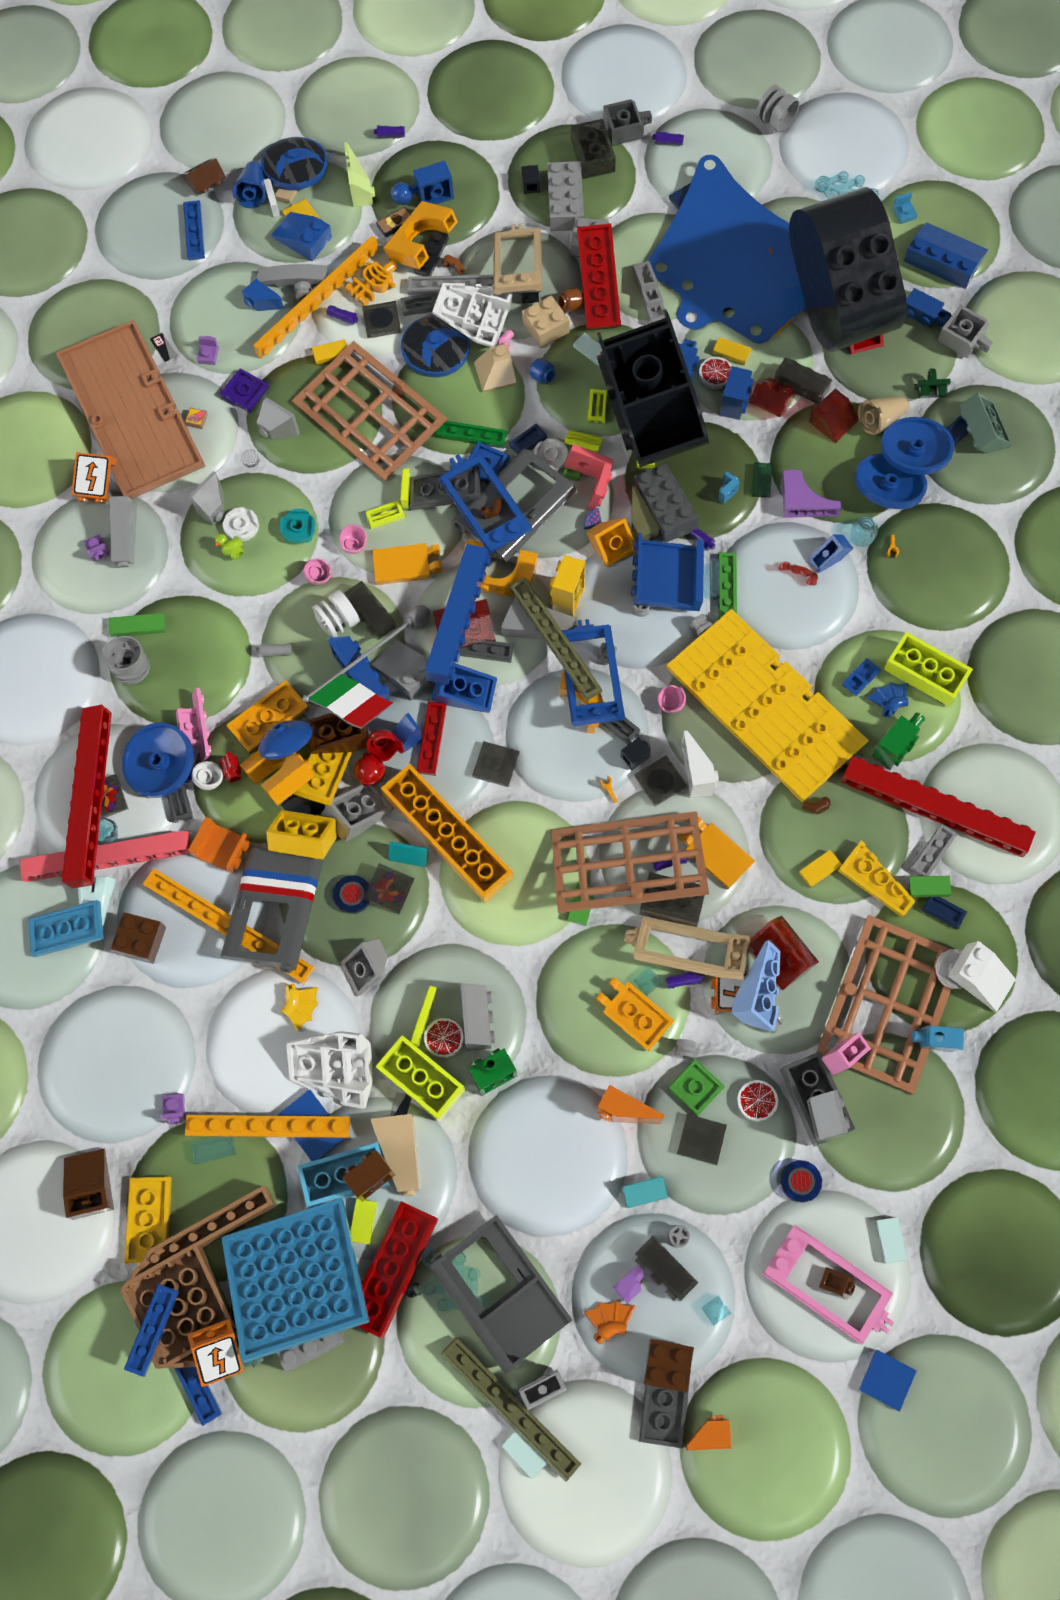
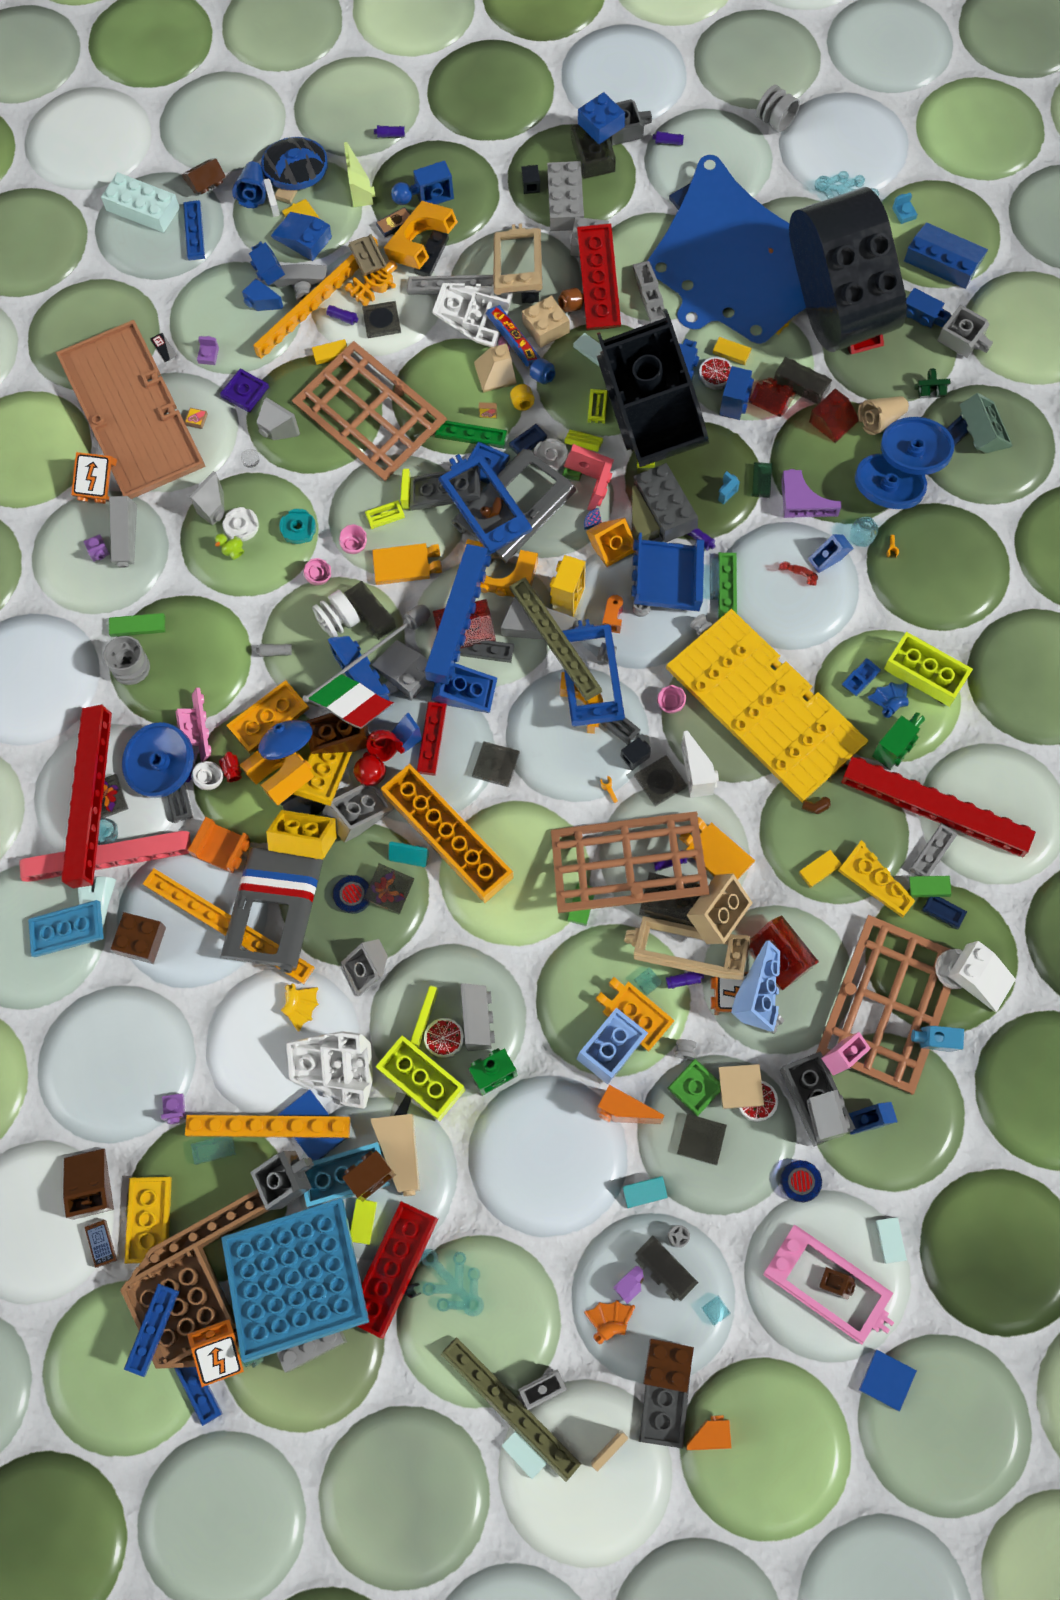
dark grey tile [401,293,436,316] -> none
dish [401,315,470,377] -> none
dark grey piece [429,1215,572,1375] -> none
dark orange arm [442,255,465,275] -> none
none -> tile [84,1220,117,1268]
none -> light aqua brick [101,172,180,233]
none -> blue brick [249,241,285,286]
none -> dark grey hinge [250,1151,314,1210]
none -> dark tan plate [349,234,386,276]
none -> tile [479,402,497,419]
none -> tile [485,305,541,367]
none -> yellow head [510,384,535,411]
none -> light blue slope [577,1008,648,1084]
none -> blue brick [578,92,625,144]
none -> tan tile [591,1430,629,1472]
none -> orange leg [602,595,623,634]
none -> tan brick [687,874,753,944]
none -> tan tile [718,1064,764,1109]
none -> blue slope [849,1102,898,1135]

